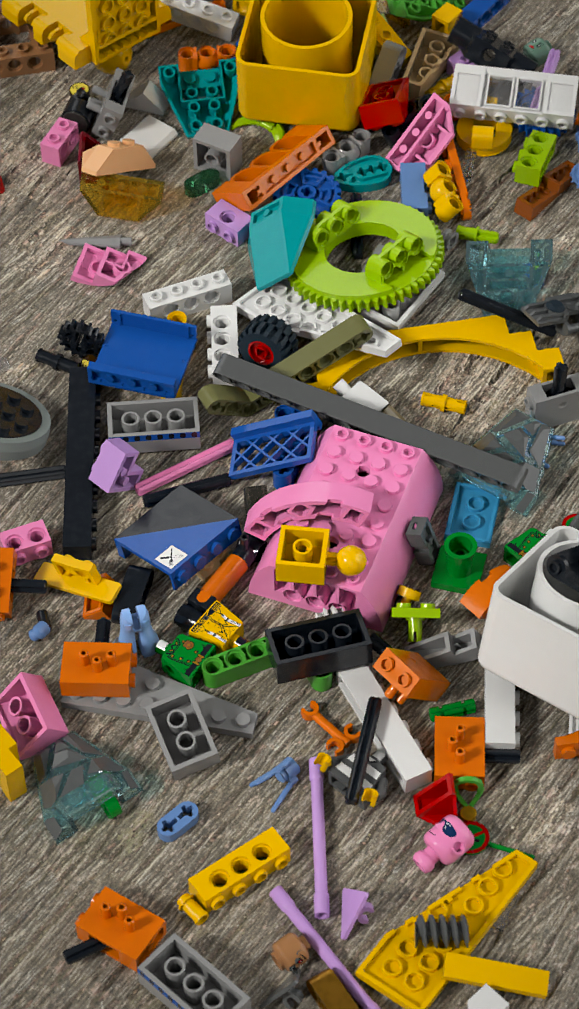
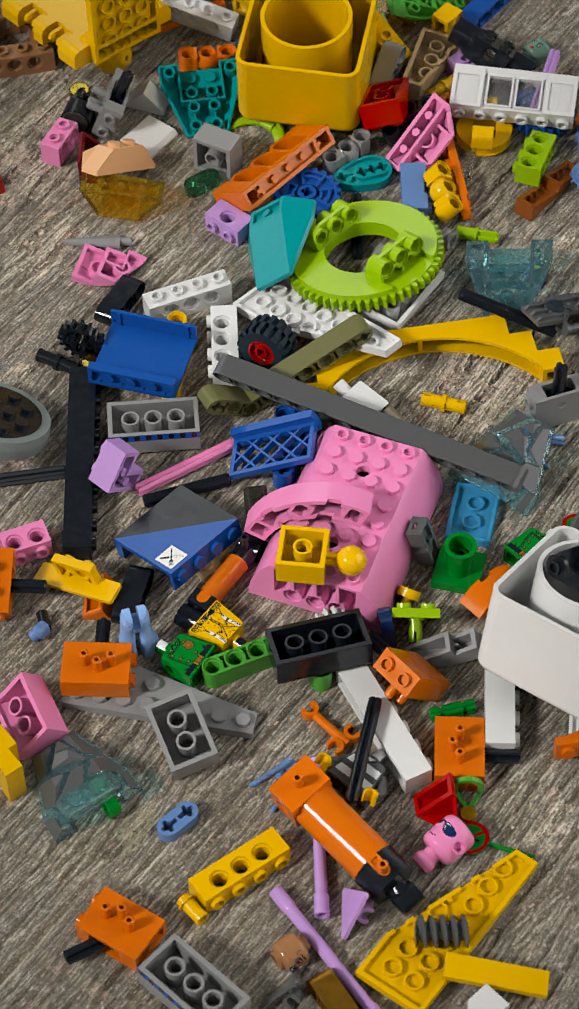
none -> black beam [94,274,145,327]
none -> orange piece [268,754,426,917]
none -> dark blue beam [378,606,397,648]

